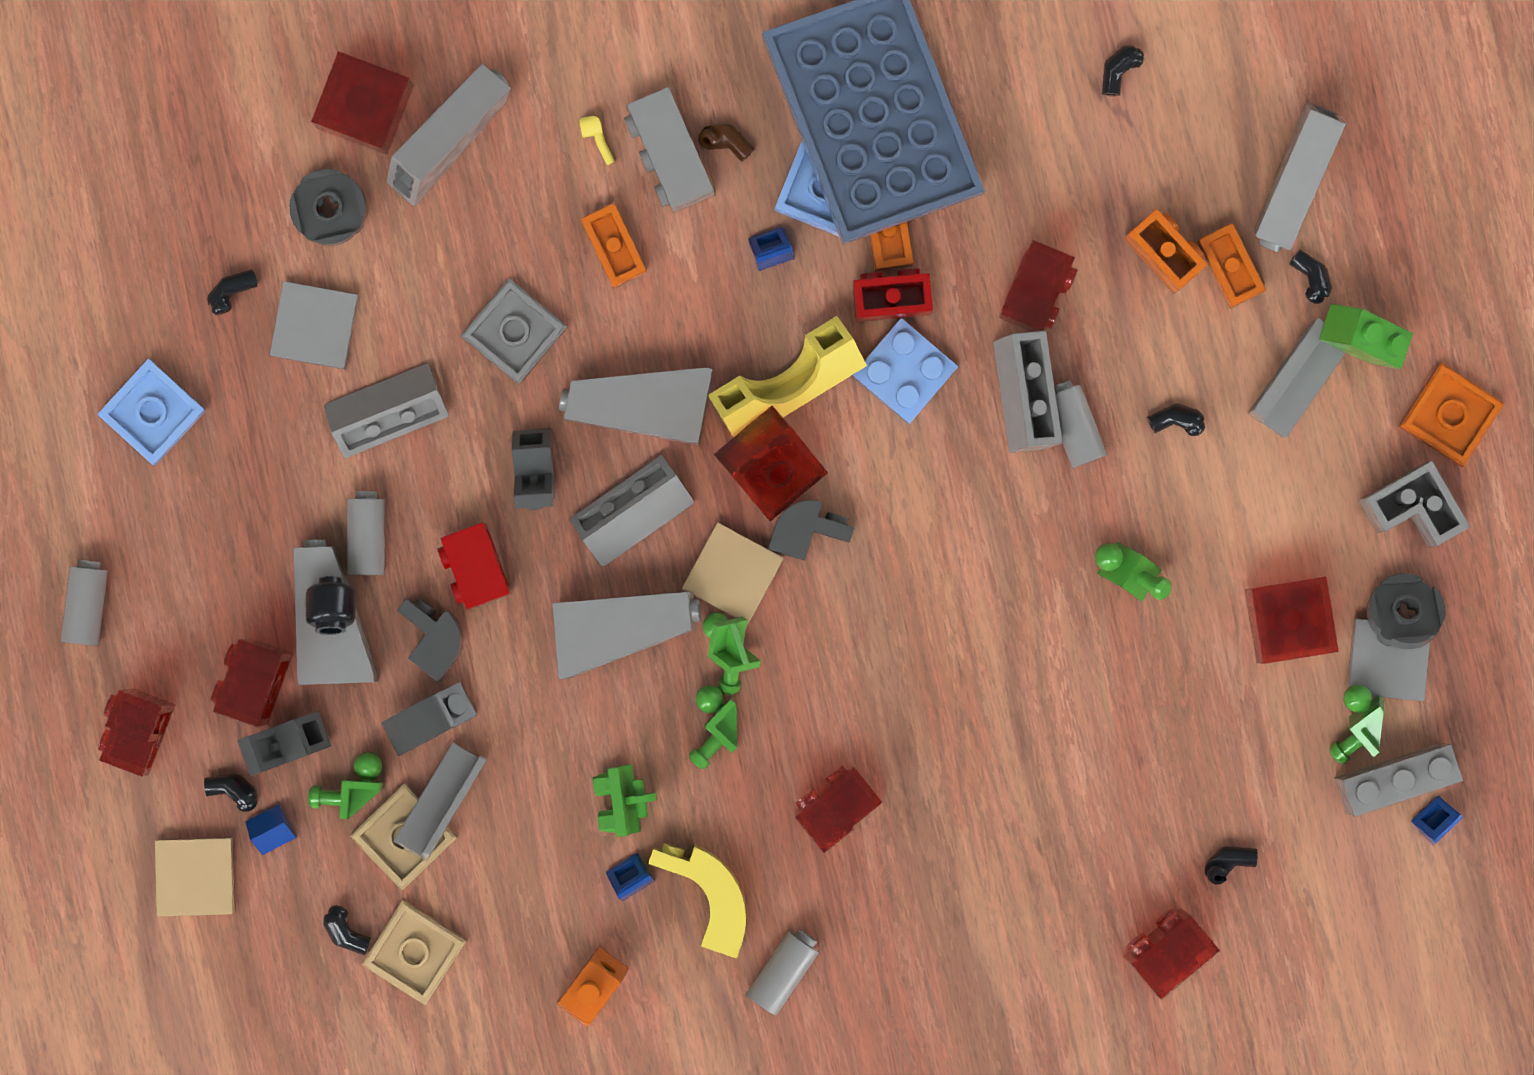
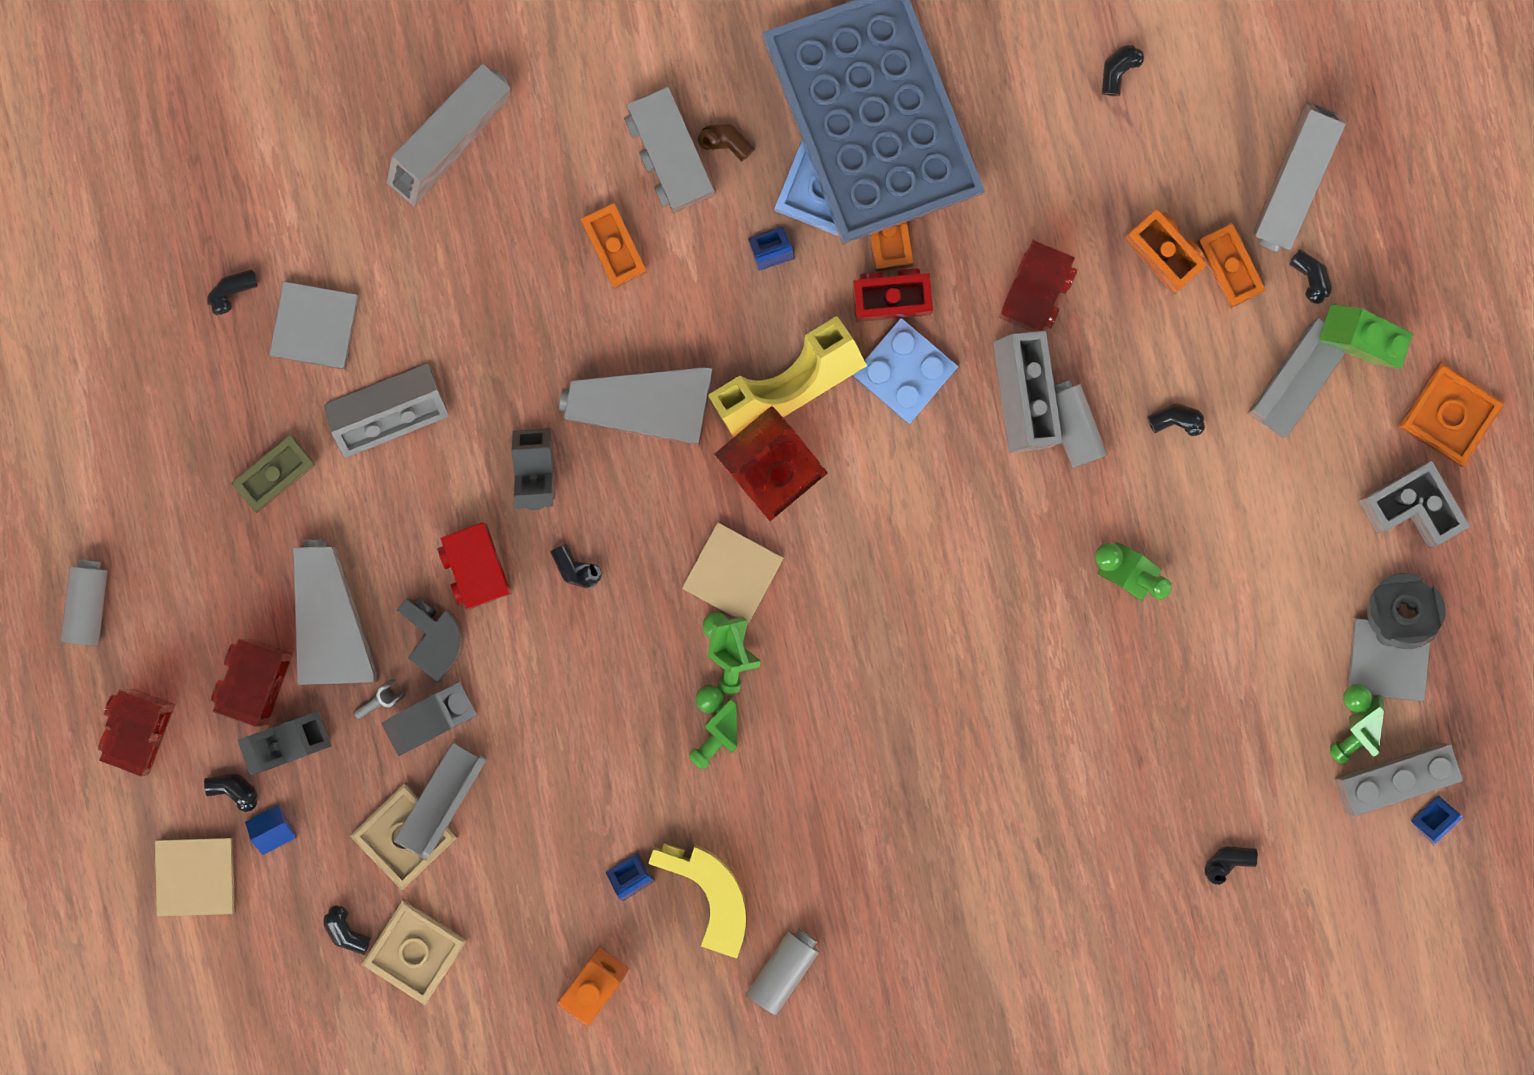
light blue plate [97,359,206,466] -> none
dark grey plate [290,169,367,246] -> none
black head [306,576,355,635] -> none
bright green piece [308,752,384,819] -> none
clear red brick [311,51,414,155] -> none
light grey brick [347,491,385,575] -> none
light grey tile [461,278,568,385] -> none
light grey slope [552,592,701,679] -> none
light grey panel [569,455,694,566] -> none
light yellow hand [579,116,615,165] -> none
bright green hips [592,764,657,837] -> none
dark grey brick [768,500,854,561] -> none
clear red brick [794,765,883,853] -> none
clear red brick [1123,908,1220,1000] -> none
clear red brick [1244,576,1339,664] -> none
none -> olive plate [232,435,315,513]
none -> light grey hand [354,679,406,719]
none -> black arm [550,544,602,588]

